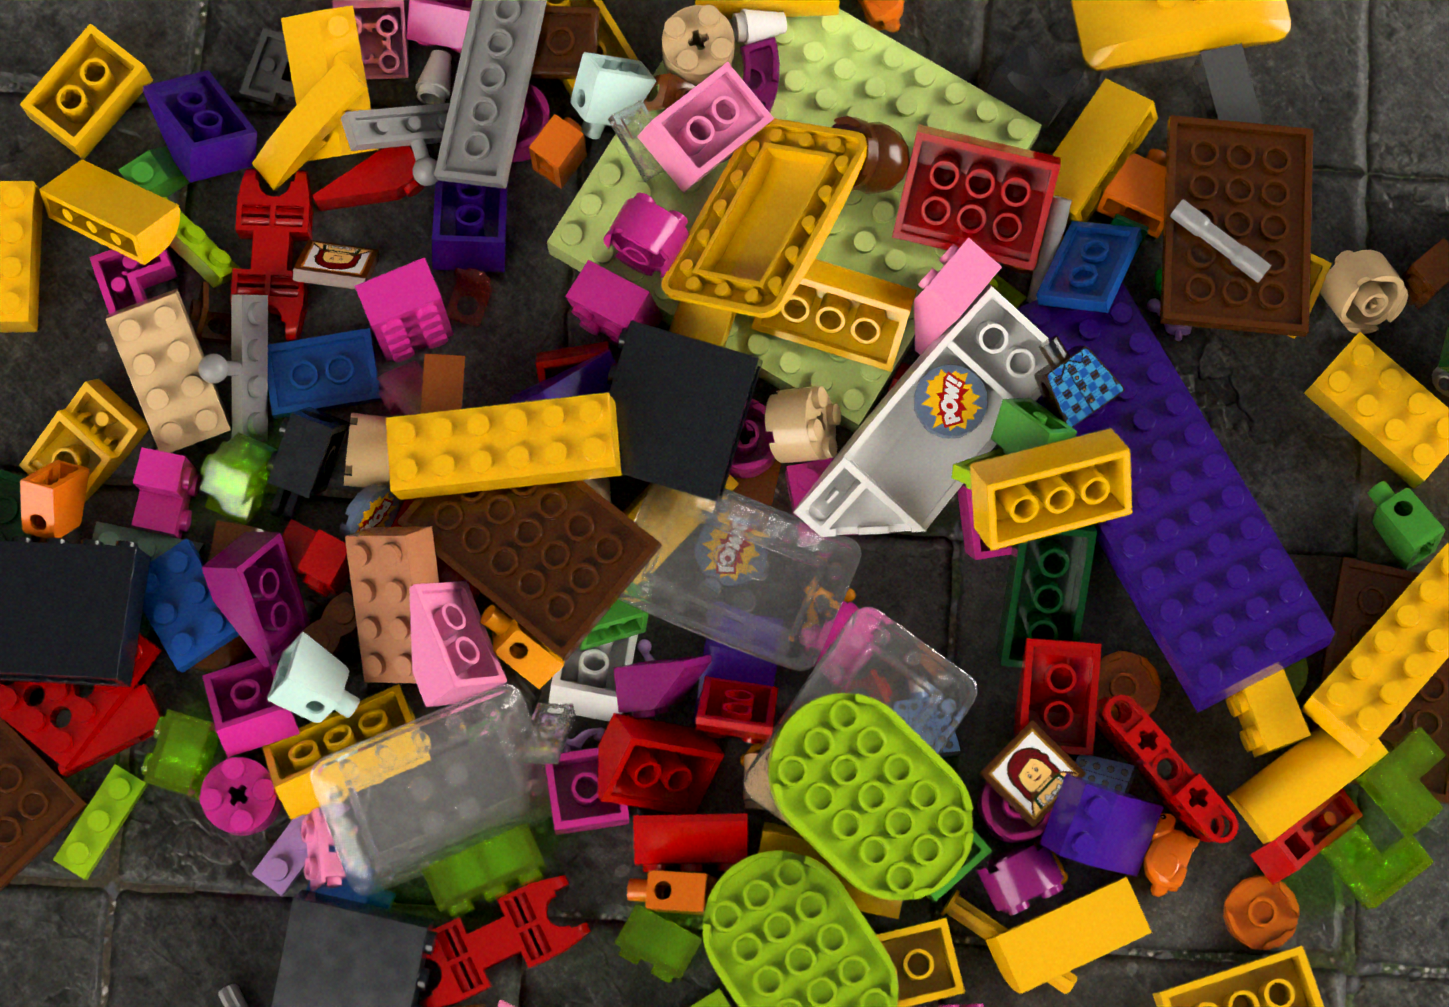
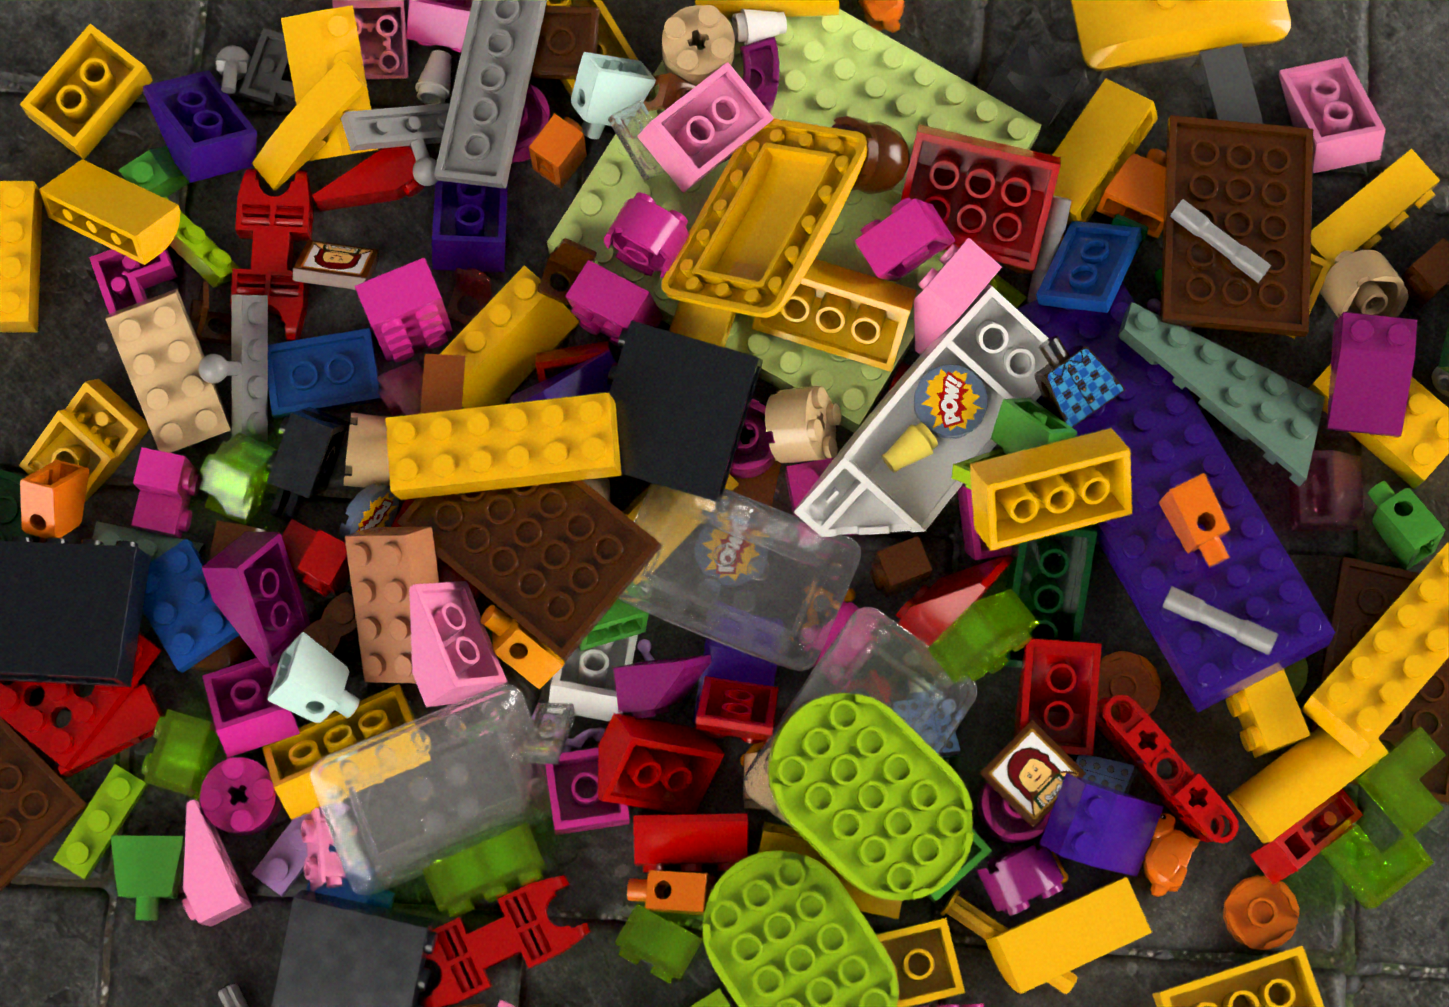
none -> bright green torso [111,835,185,921]
none -> bright pink slope [182,800,252,927]
none -> light grey plate [216,45,251,94]
none -> yellow slope [440,265,579,409]
none -> reddish brown bracket [538,238,597,305]
none -> dark pink brick [854,198,955,282]
none -> reddish brown brick [869,536,932,597]
none -> light yellow cone [881,422,938,473]
none -> red slope [892,554,1014,660]
none -> clear neon green brick [928,589,1039,684]
none -> sand green wing [1118,302,1325,487]
none -> orange torso [1158,473,1230,567]
none -> light grey piece [1163,587,1278,655]
none -> bright pink slope [1279,57,1385,174]
none -> clear pink slope [1288,450,1366,532]
none -> yellow brick [1311,148,1440,269]
none -> magenta slope [1326,312,1417,437]

